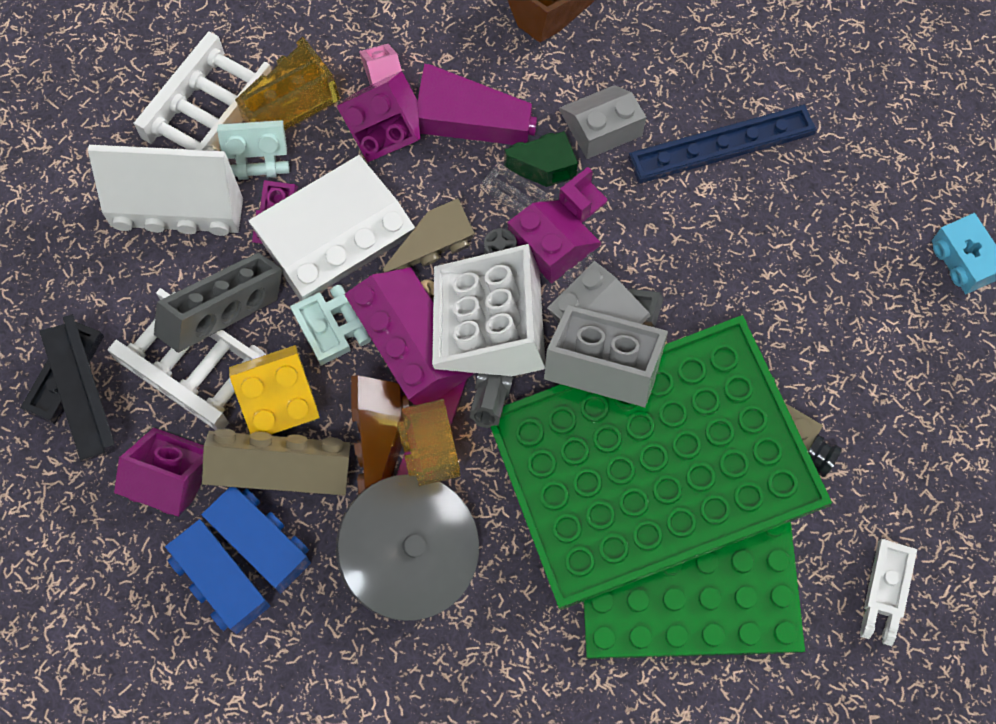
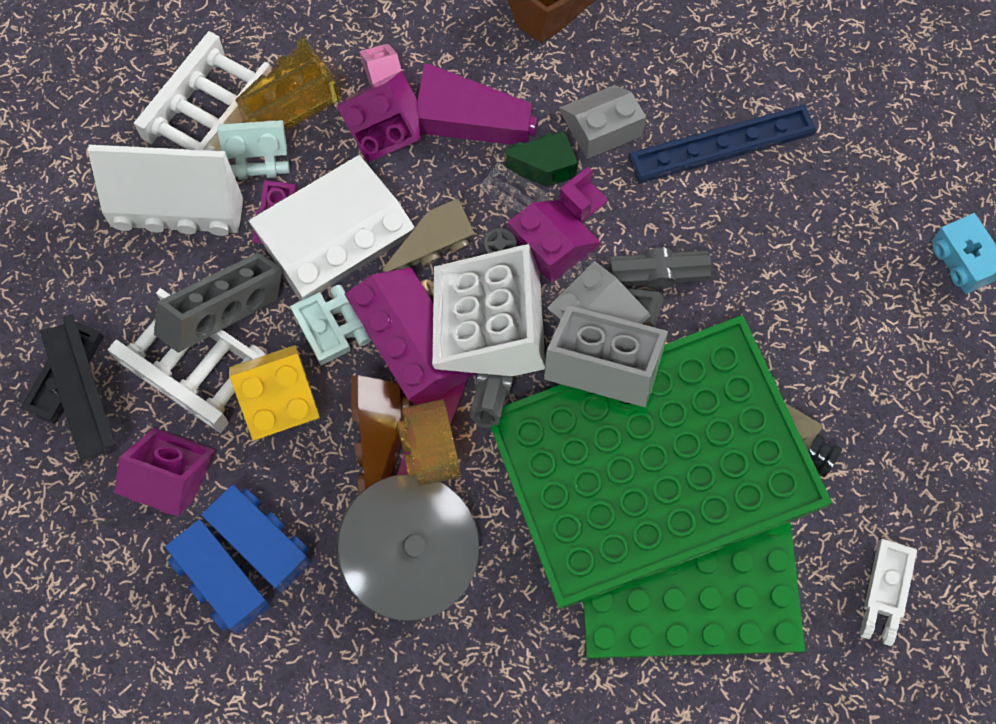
dark tan brick [202,429,350,496] -> none
none -> dark grey piece [609,248,711,289]

